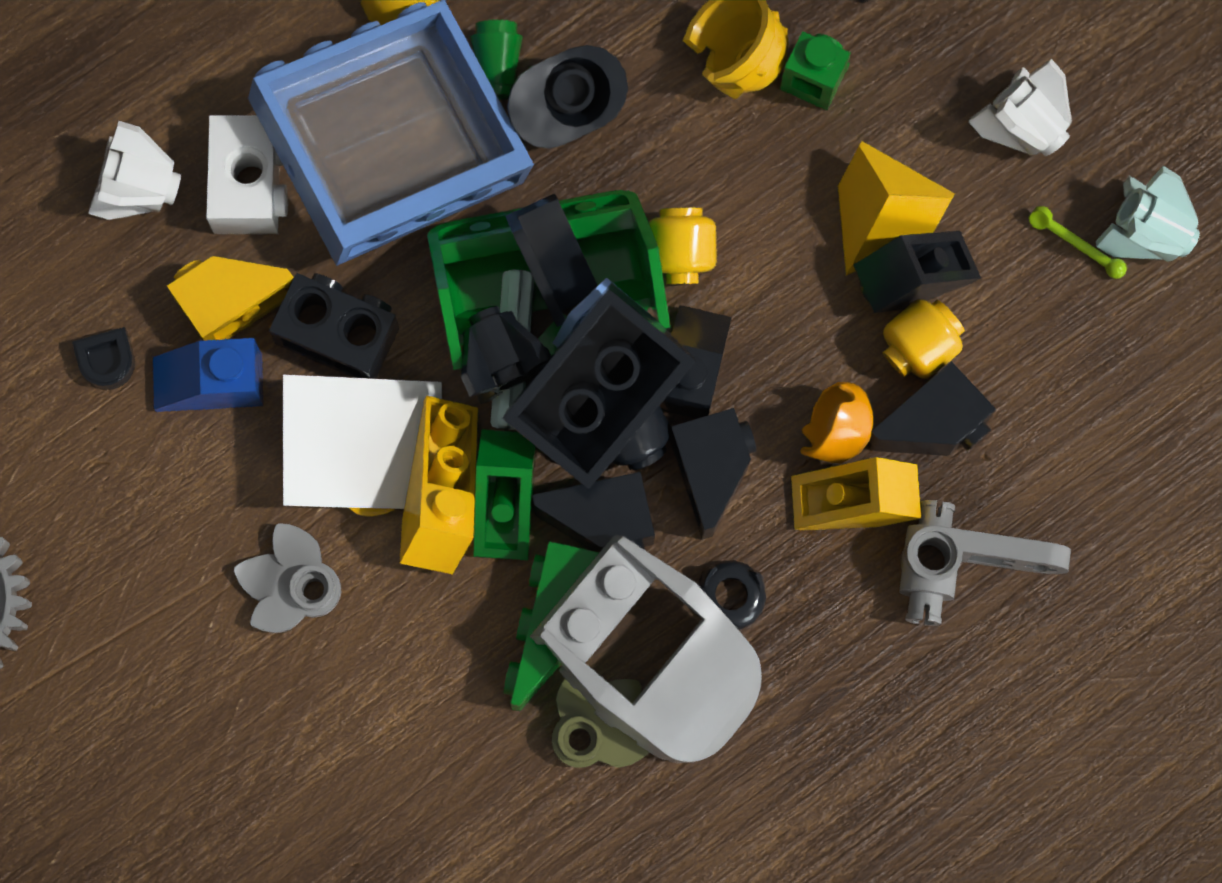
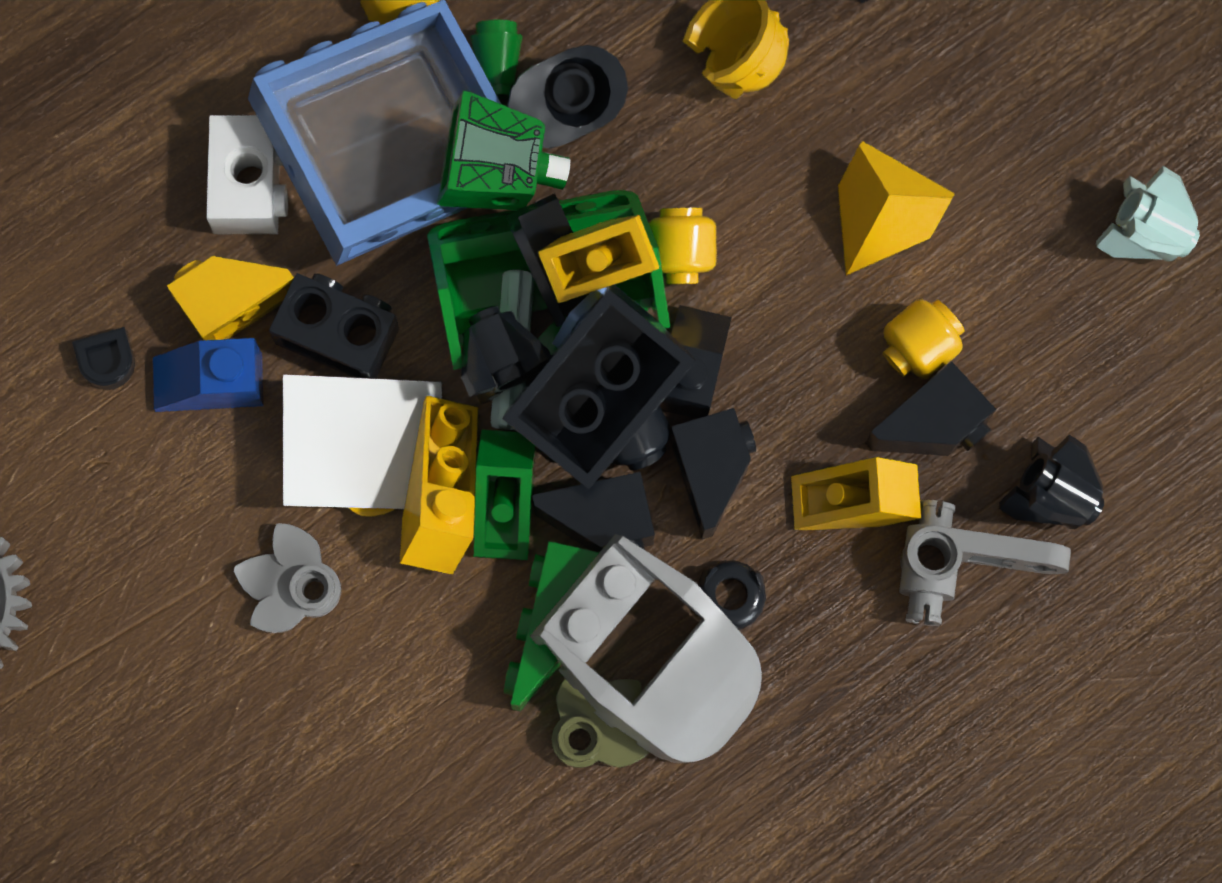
white brick [88,121,181,220] -> none
green brick [780,31,851,111] -> none
light orange hair [800,382,873,464] -> none
black slope [853,231,981,313] -> none
white brick [969,59,1072,156] -> none
lime hinge [1029,206,1127,279] -> none
none -> torso [437,91,570,210]
none -> yellow slope [538,215,659,303]
none -> black brick [999,434,1104,529]

